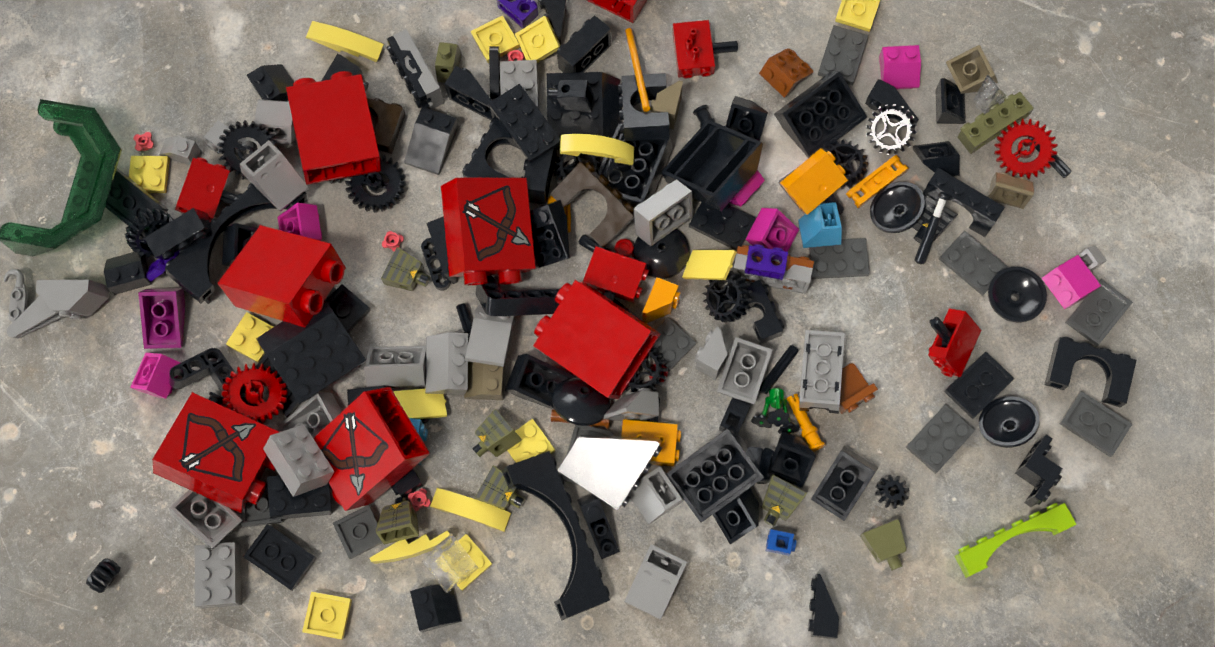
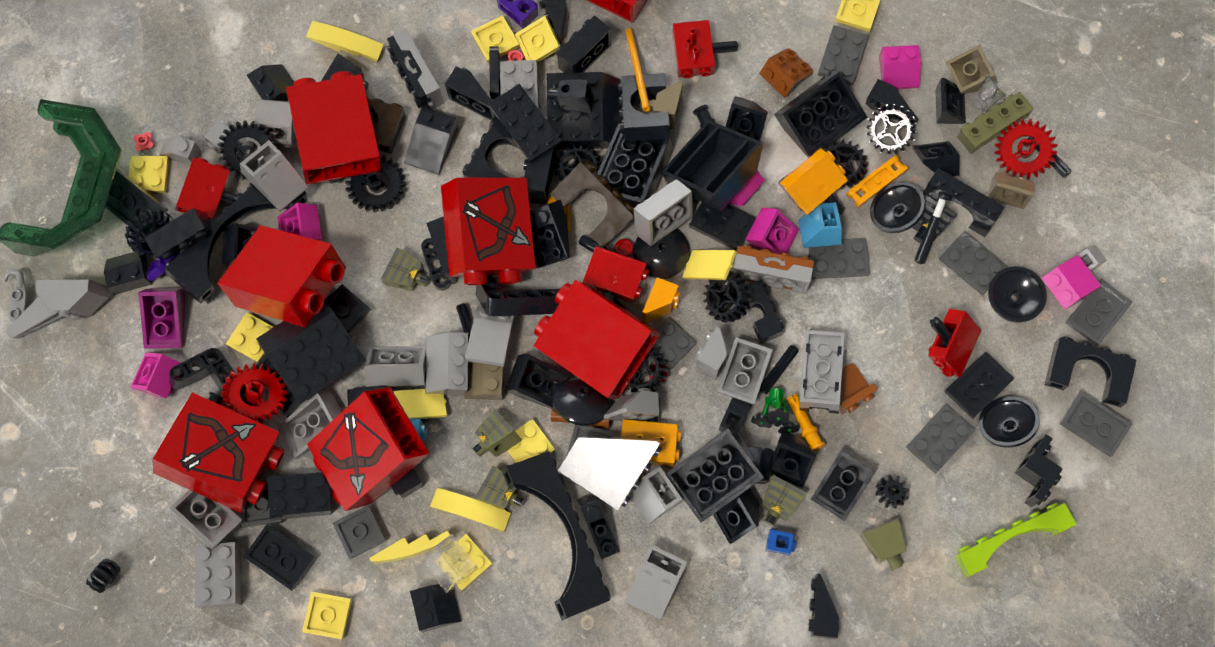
light grey brick [263,424,334,497] -> none
olive torso [376,497,419,545] -> none
coral plate [382,231,404,252] -> none
coral plate [408,488,431,511] -> none
olive torso [435,42,461,83] -> none
light yellow slope [560,134,634,165] -> none
dark purple brick [744,244,788,280] -> none

